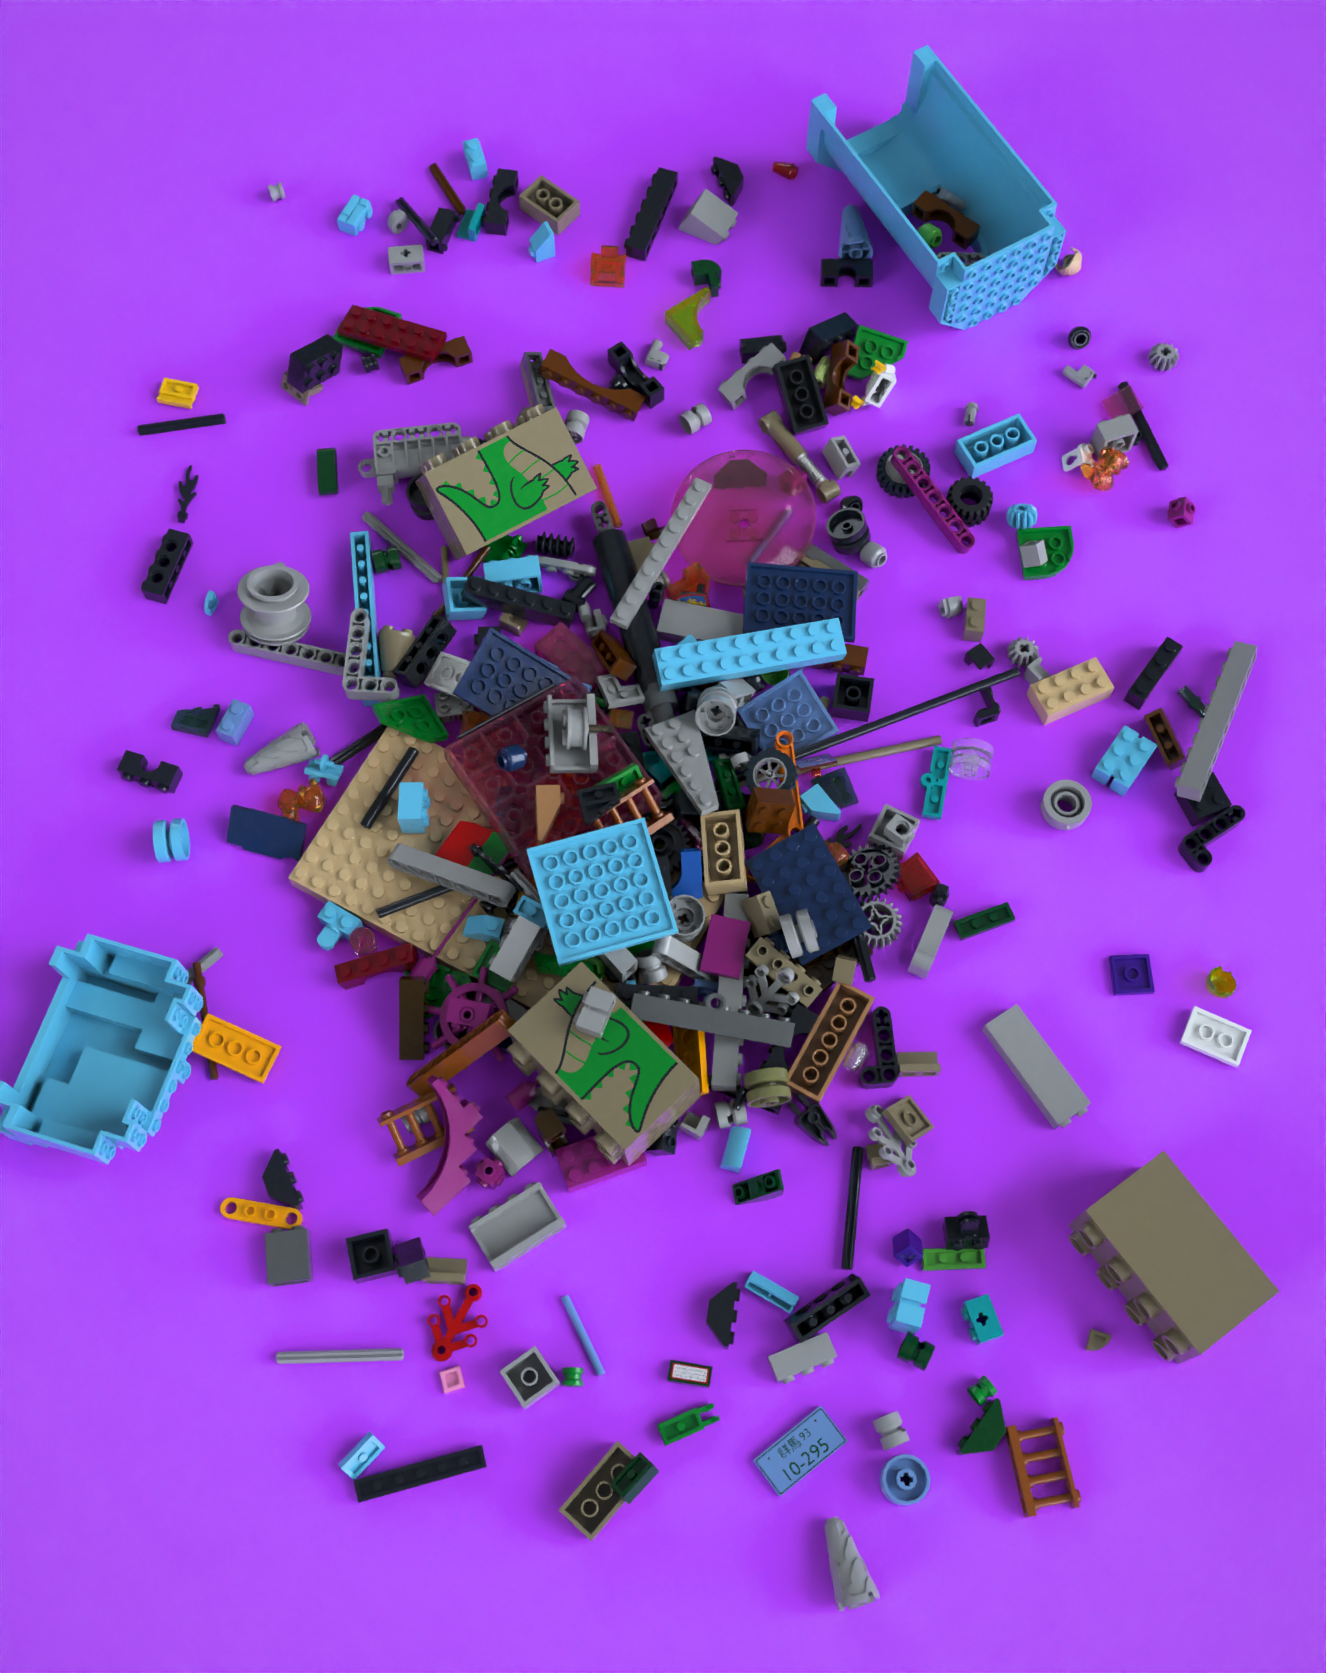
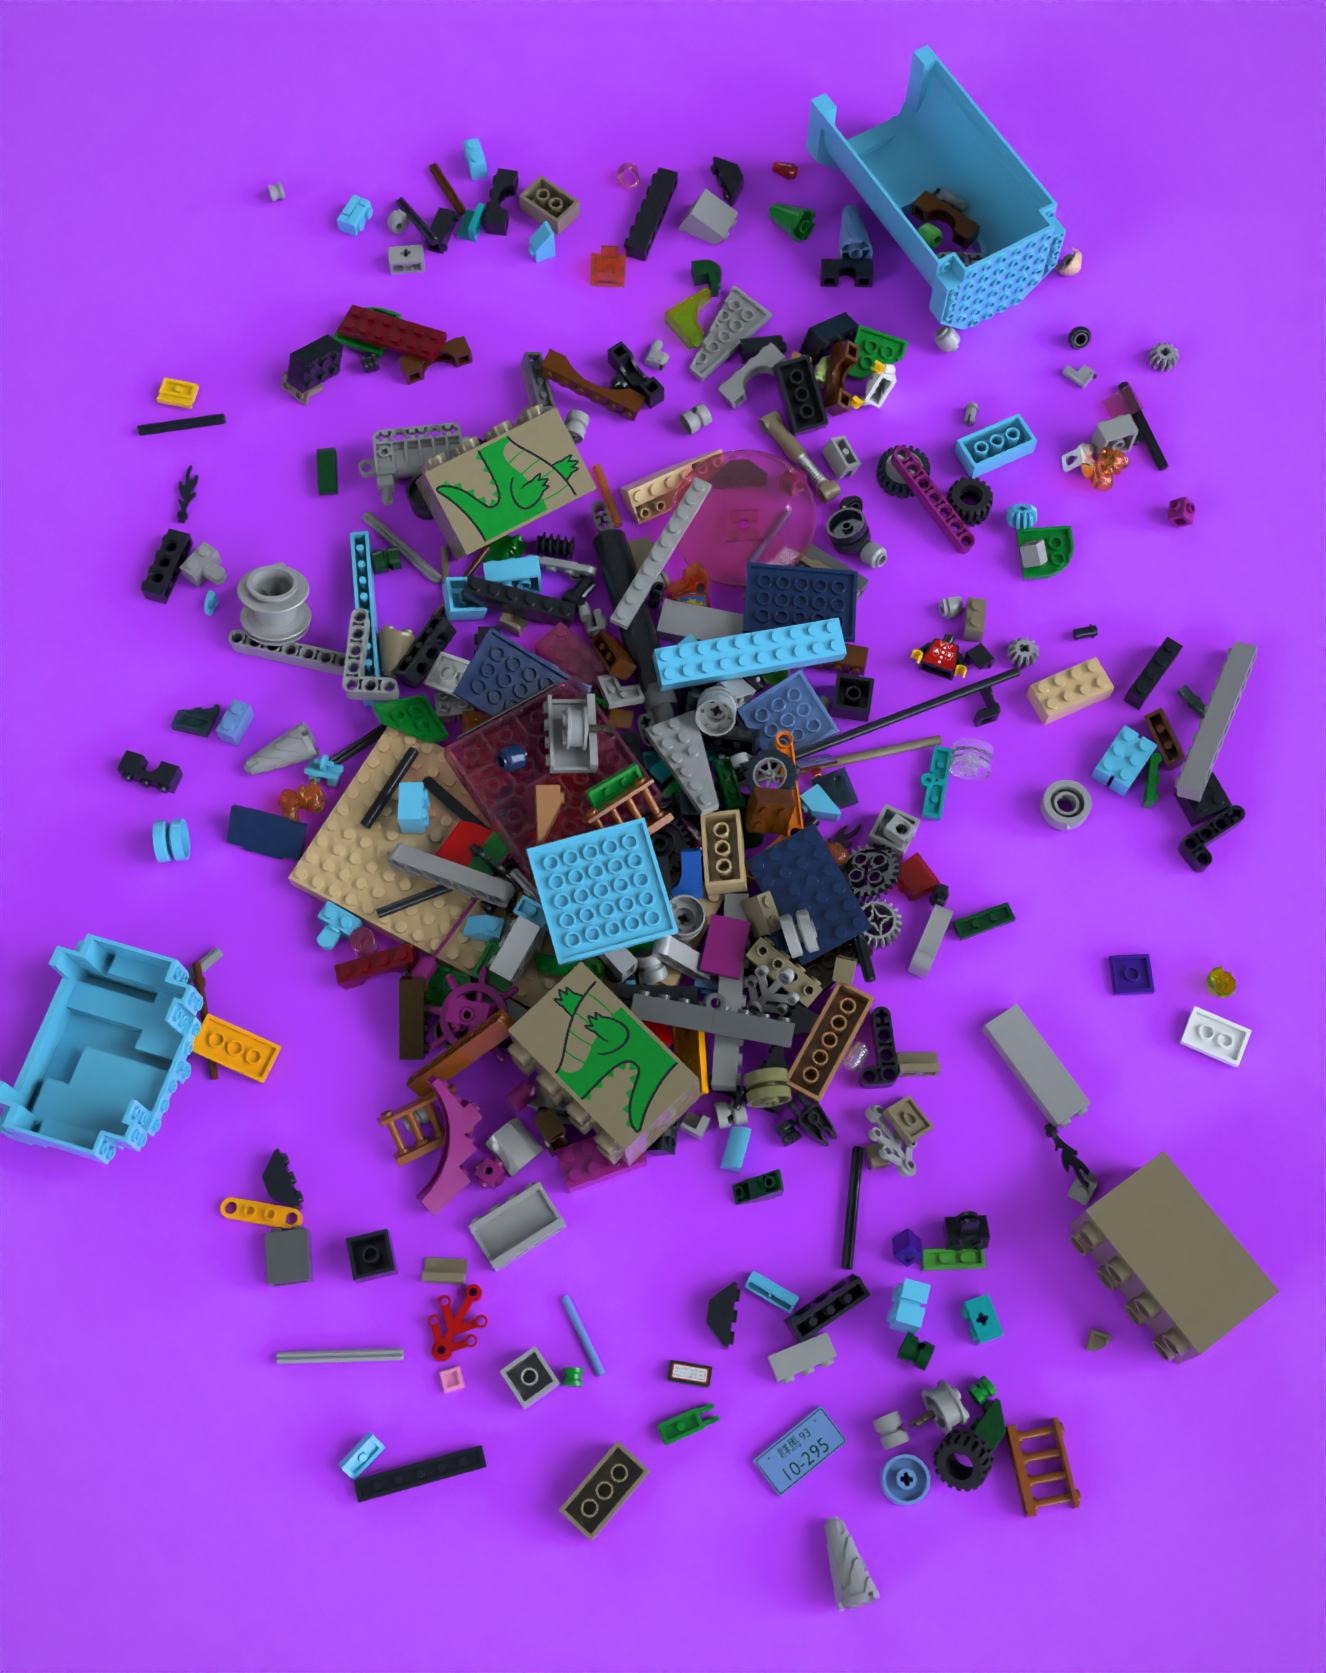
brick [394,1237,430,1285] -> none
light grey piece [574,986,616,1039] -> none
black wing [577,782,620,826] -> none
dark green slope [610,1452,659,1504] -> none
bracket [641,518,666,540] -> none
light grey panel [1023,656,1051,684] -> none
none -> light grey brick [180,541,227,587]
none -> black piece [422,777,491,830]
none -> clear pink piece [616,162,640,189]
none -> wedge [620,449,726,524]
none -> light grey wing [689,285,772,382]
none -> green cone [769,202,816,243]
none -> black wheel [774,1119,802,1147]
none -> light grey wheel [908,1380,969,1434]
none -> torso [909,634,967,681]
none -> black tyre [933,1428,994,1492]
none -> head [934,326,960,353]
none -> black piece [1044,1123,1090,1188]
none -> light grey bracket [1067,1170,1098,1206]
none -> pin [1073,624,1098,640]
none -> green plate [1143,753,1162,809]

